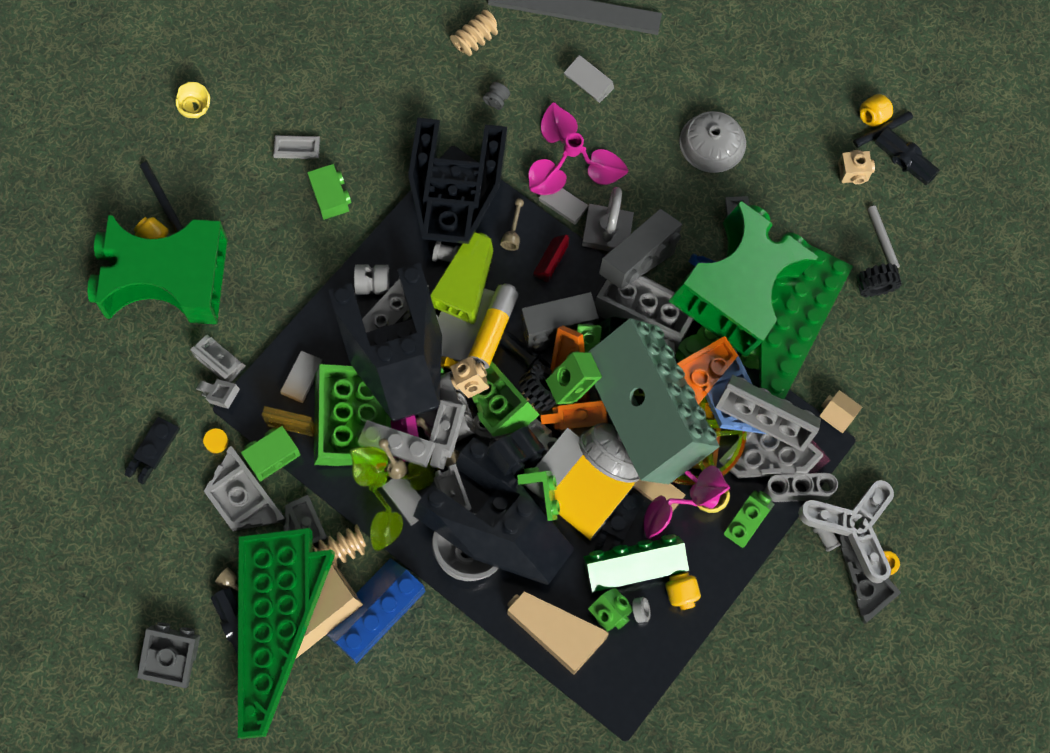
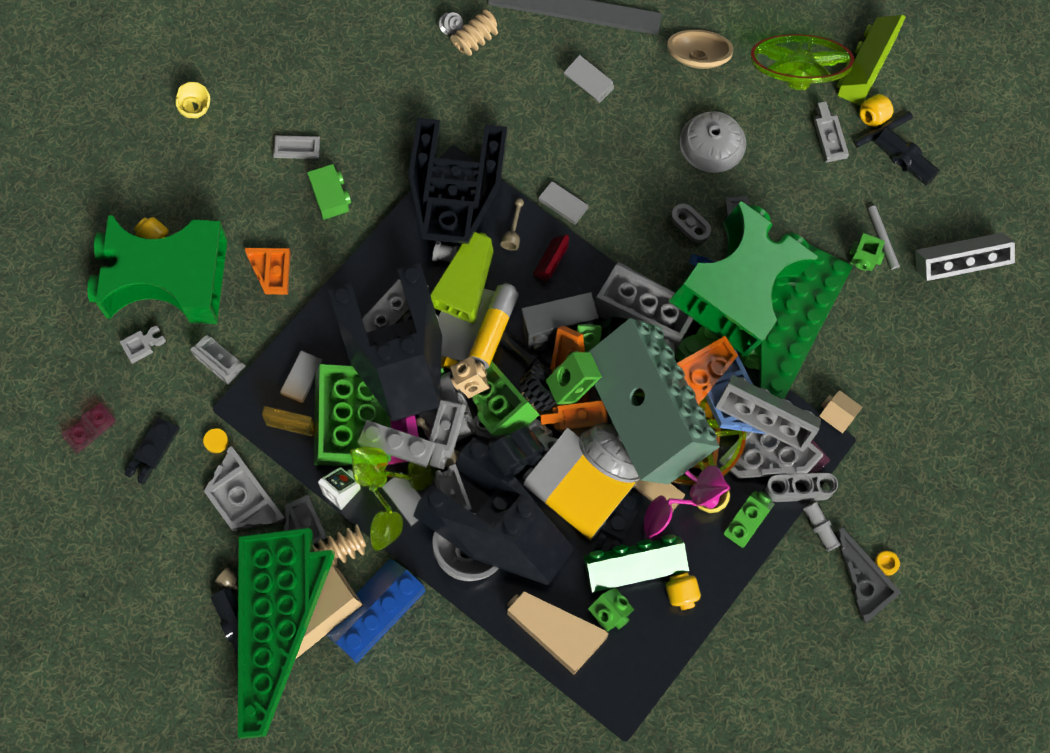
dark grey plate [137,622,200,688] -> none
black bar [140,162,183,233] -> none
light grey plate [196,379,240,409] -> none
bright green brick [241,426,300,482] -> none
light grey wheel [354,265,390,295] -> none
dark tan hinge [379,438,407,479] -> none
dark grey wheel [483,82,510,110] -> none
bright green bracket [517,467,560,521] -> none
dark pink plant [528,102,628,195] -> none
light grey tile [582,187,634,252] -> none
dark grey wedge [599,209,682,289] -> none
light grey tile [633,597,650,623] -> none
light grey piece [798,480,894,583] -> none
tan brick [838,150,875,184] -> none
black tyre [856,263,902,297] -> none
none -> clear pink slope [62,403,116,454]
none -> light grey plate [120,326,166,364]
none -> orange wing [245,248,291,295]
none -> white slope [318,467,361,510]
none -> light grey wheel [439,12,463,35]
none -> tan dish [667,30,733,69]
none -> light grey plate [671,204,711,243]
none -> clear neon green wheel [750,34,854,90]
none -> light grey hinge [814,102,849,163]
none -> lime slope [837,15,906,106]
none -> bright green brick [849,233,885,271]
none -> light grey brick [915,233,1015,281]

